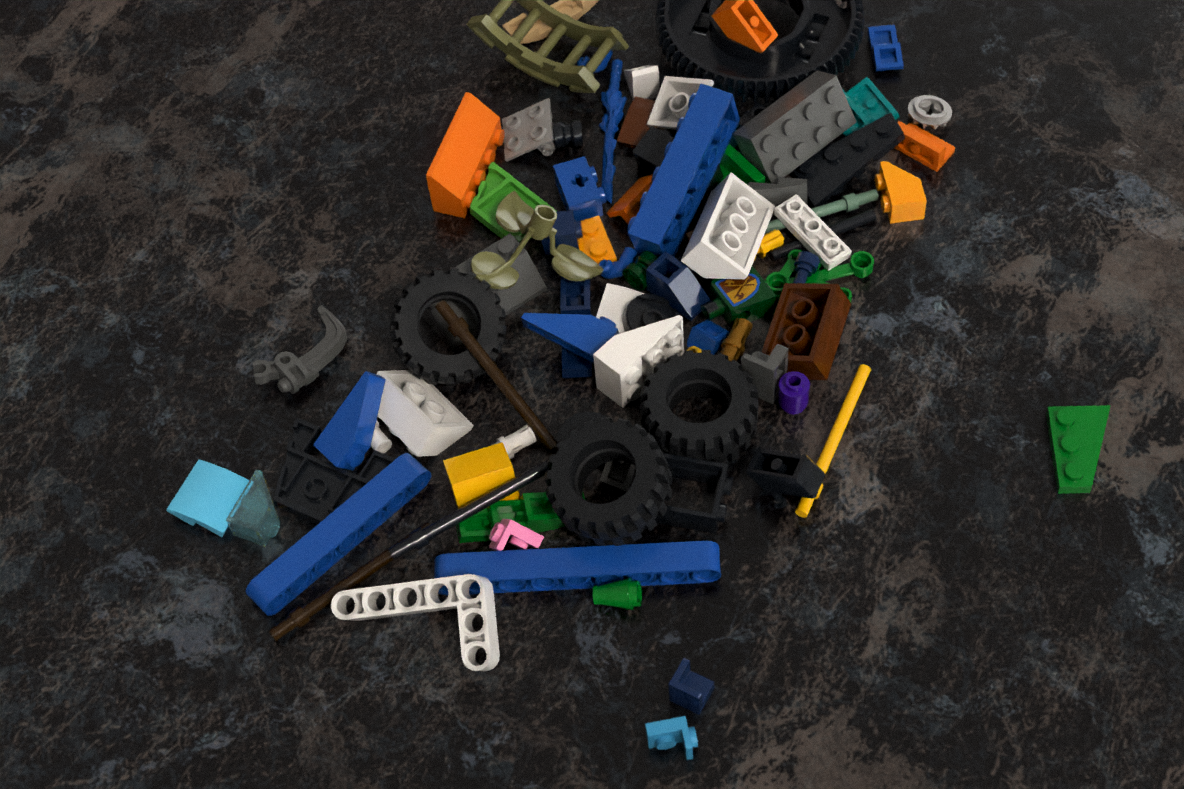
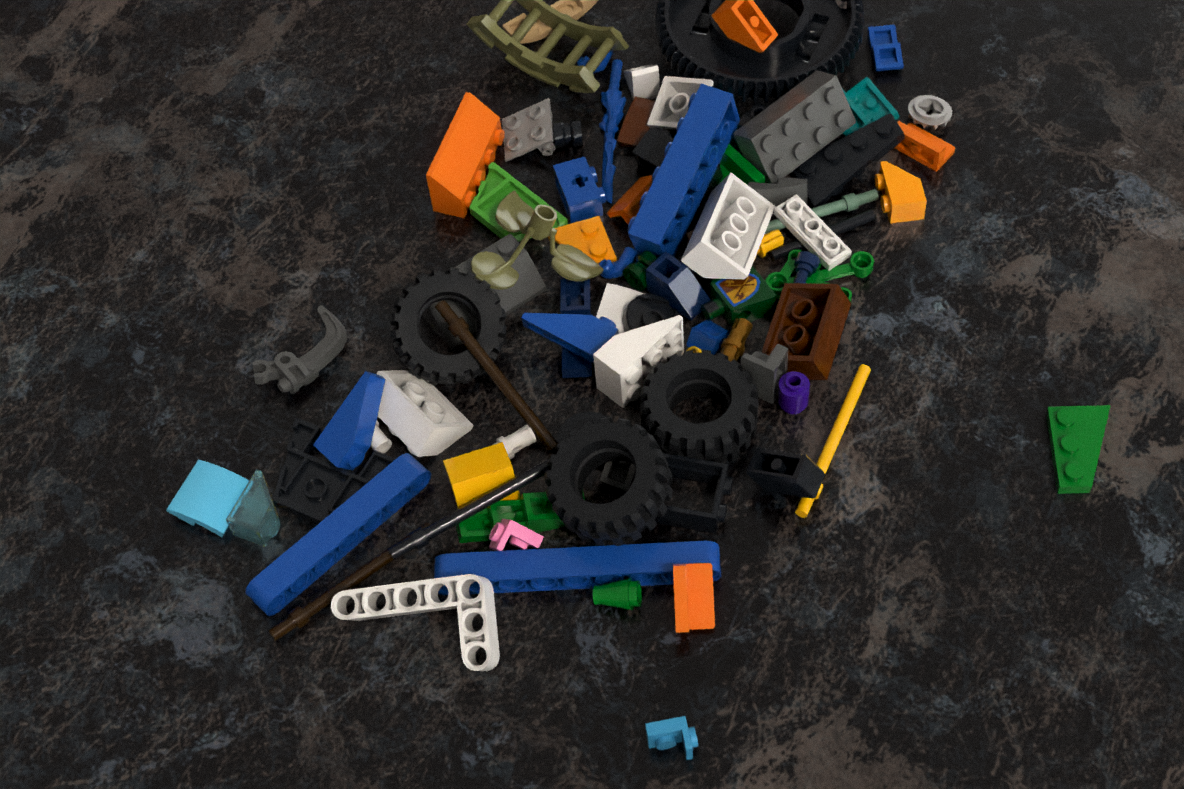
dark blue brick [541,210,583,255] -> none
dark blue panel [669,658,715,715] -> none
none -> orange panel [673,563,715,633]

